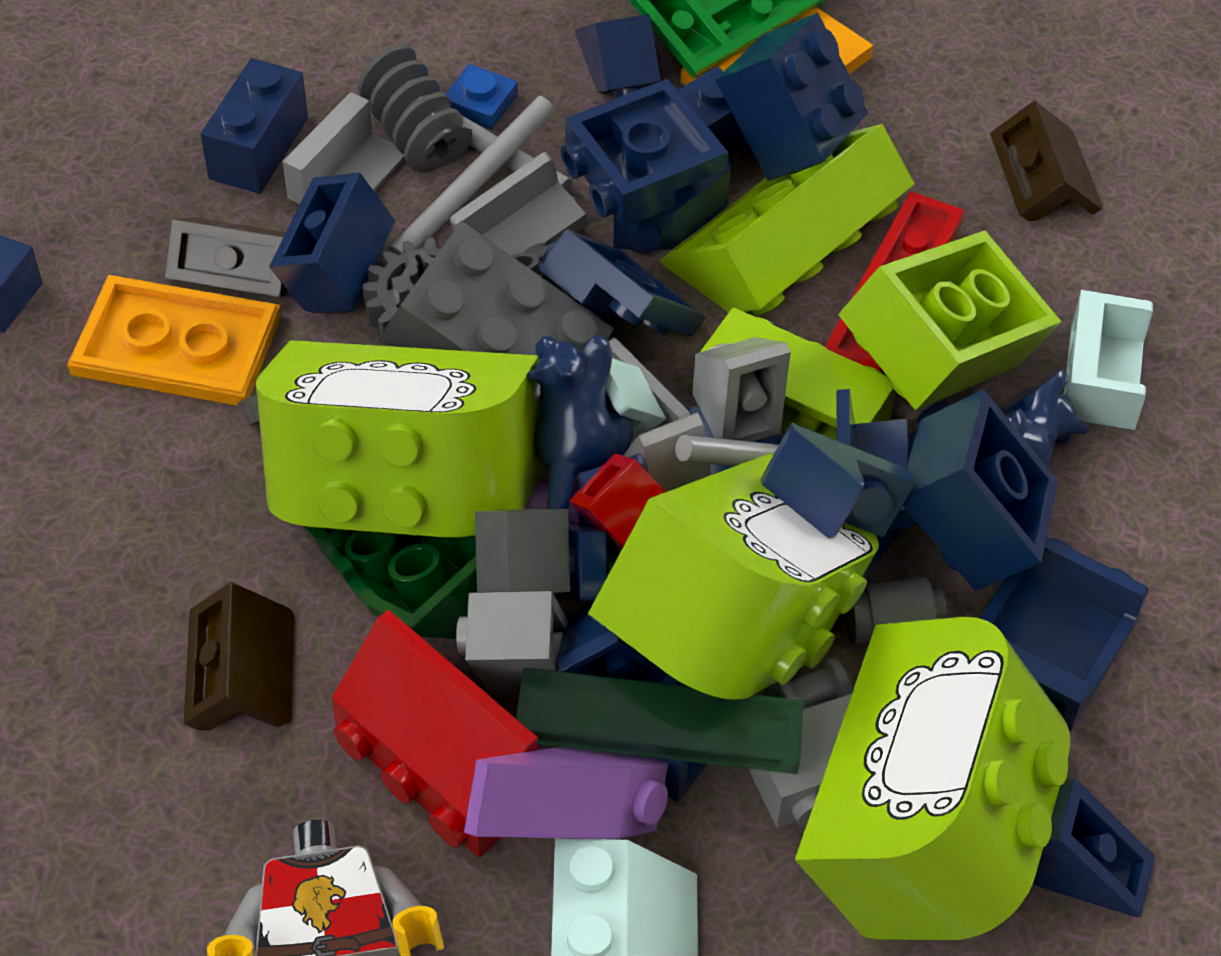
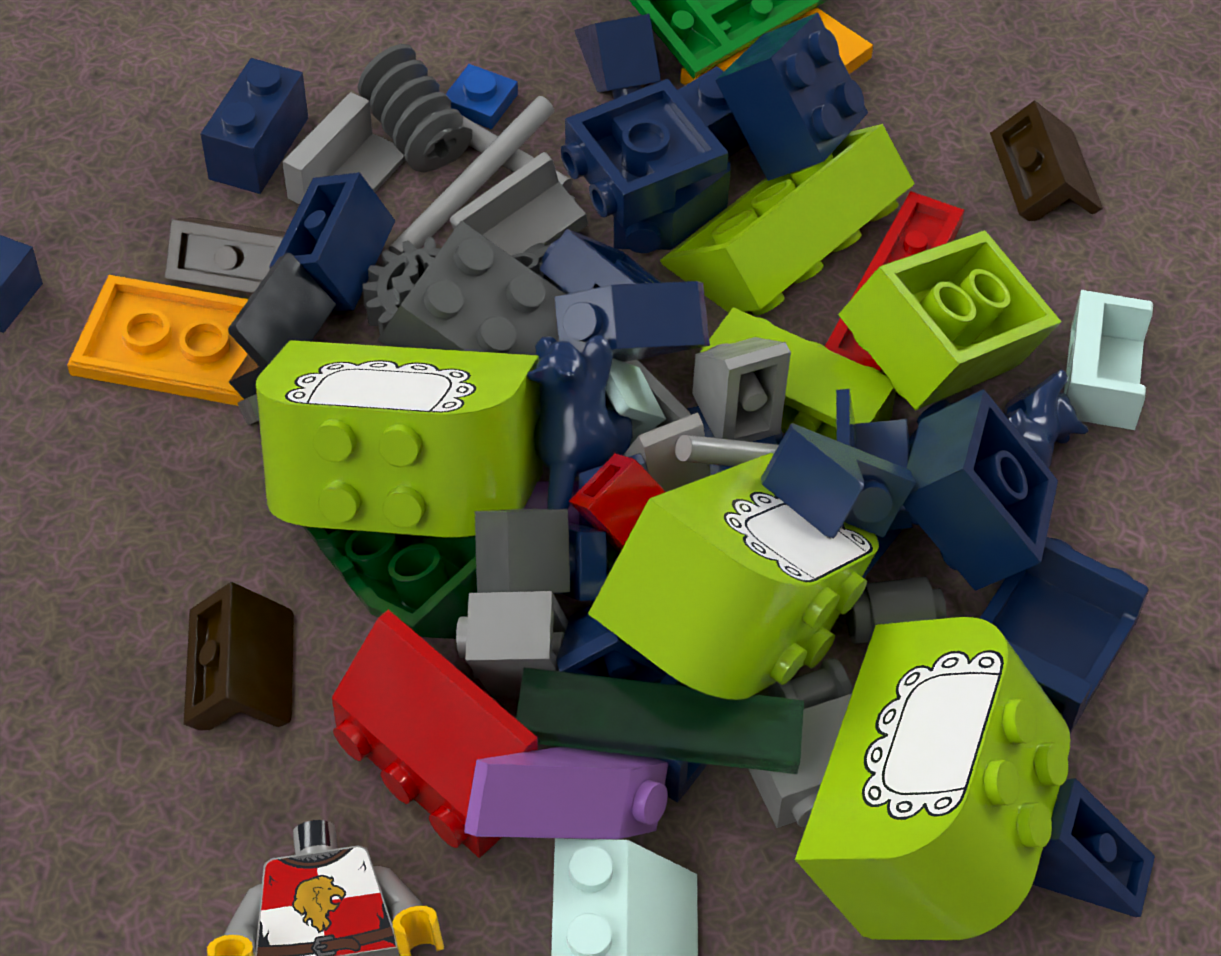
none -> black panel [228,253,336,399]
none -> dark blue slope [554,281,710,362]

